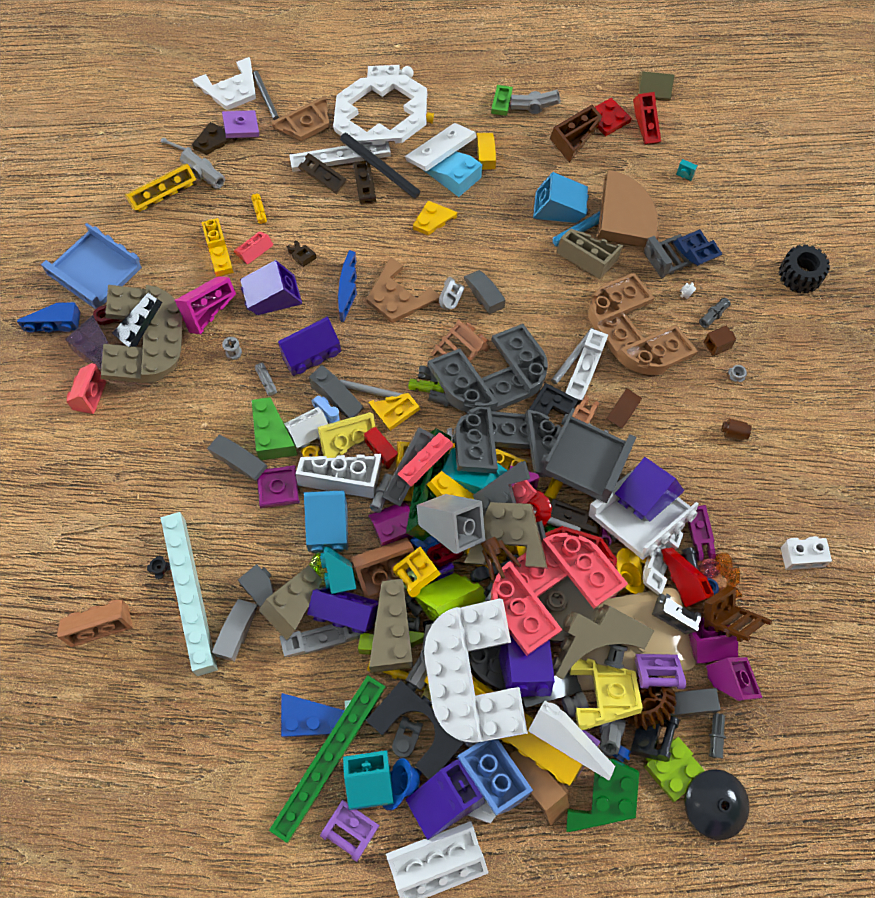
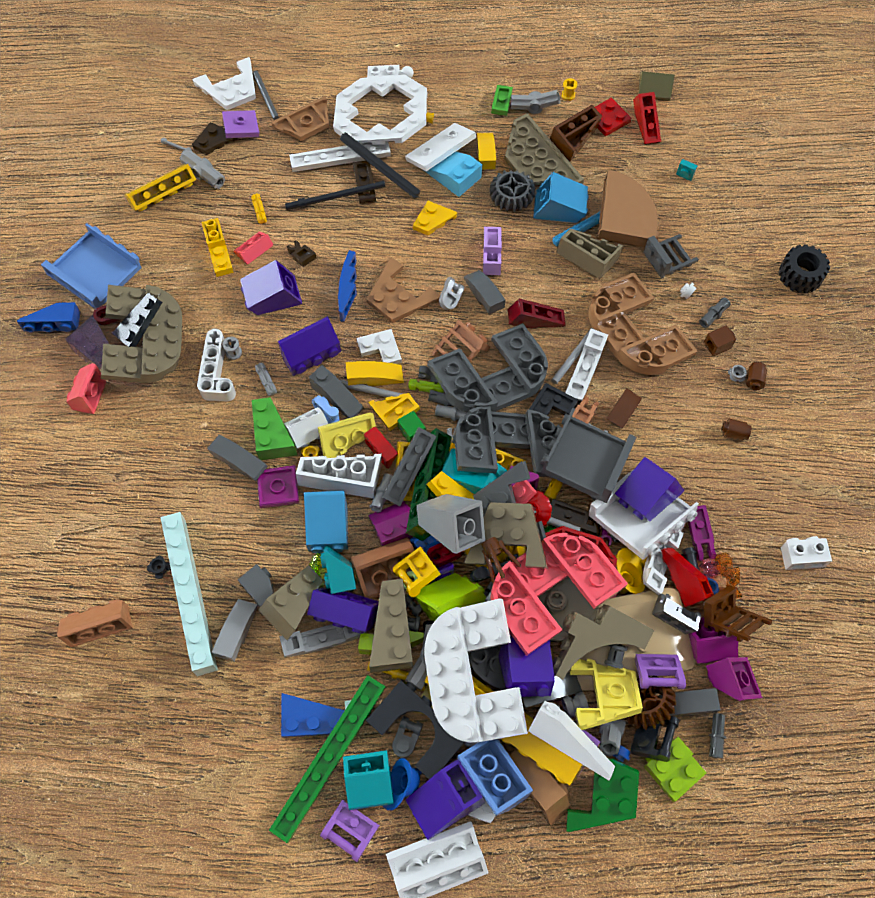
dark pink wedge [175,276,236,335] -> none
dark brown plate [298,153,346,194] -> none
coral plate [398,432,453,487] -> none
dark blue slope [673,229,723,266] -> none
black dish [684,769,749,840] -> none
none -> white beam [197,329,236,402]
none -> black bar [285,181,386,210]
none -> yellow slope [345,361,404,386]
none -> white plate [356,329,402,364]
none -> green brick [397,411,426,442]
none -> light grey pin [435,404,467,421]
none -> lavender slope [483,227,502,275]
none -> dark grey gear [490,169,535,212]
none -> dark tan plate [504,113,584,185]
none -> dark red slope [507,298,566,328]
none -> yellow bush [562,78,578,101]
none -> reddish brown brick [746,362,767,391]

